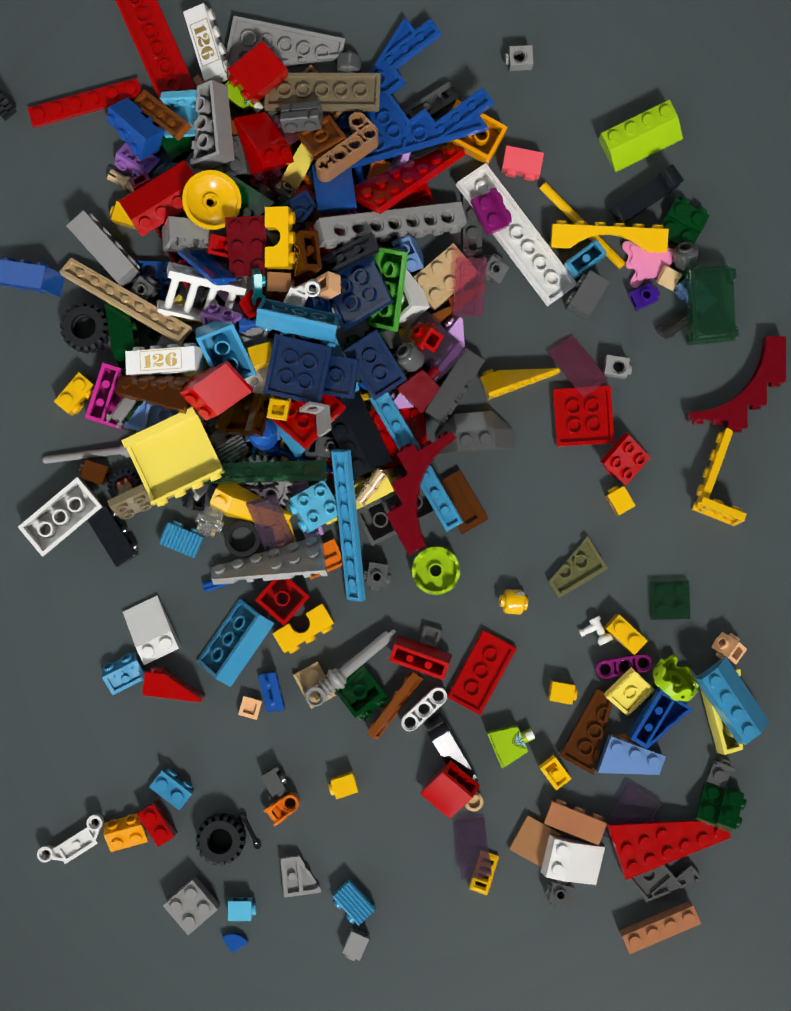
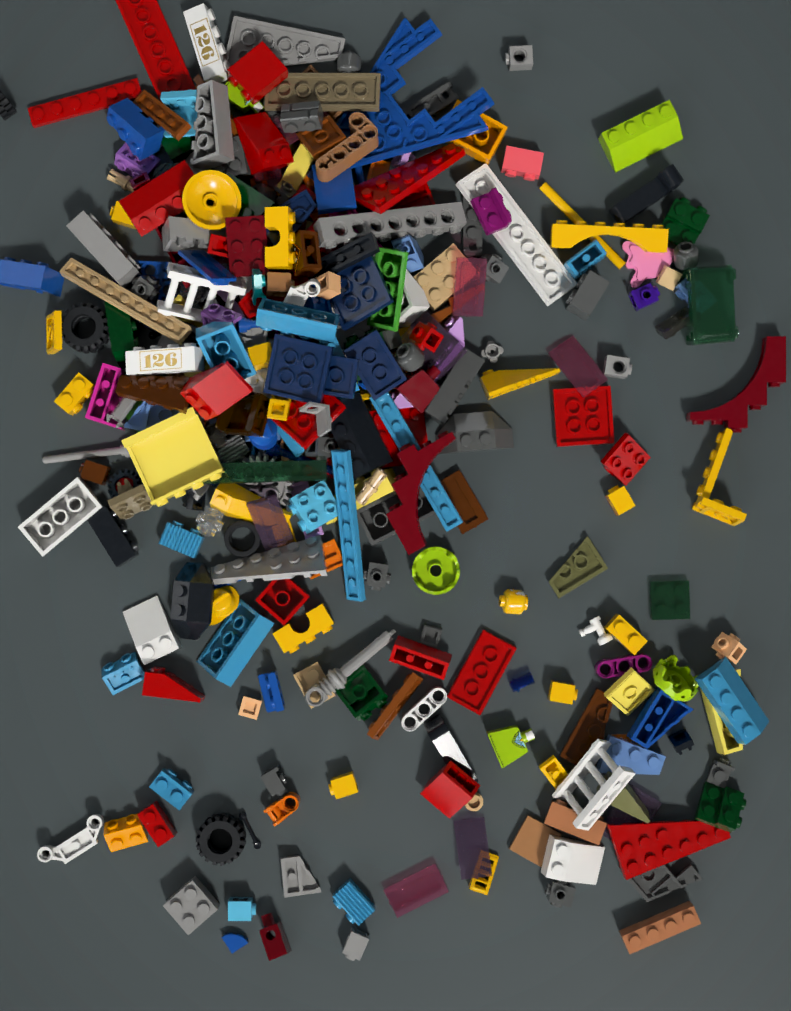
none -> yellow tile [46,310,62,354]
none -> black wedge [170,562,214,640]
none -> yellow piece [210,585,239,625]
none -> dark red torso [259,913,292,961]
none -> clear pink piece [383,864,449,918]
none -> light grey plate [481,341,504,363]
none -> clear blue pin [509,672,535,692]
none -> white fence [552,739,636,831]
none -> olive slope [596,771,650,823]
none -> black tile [668,729,694,755]

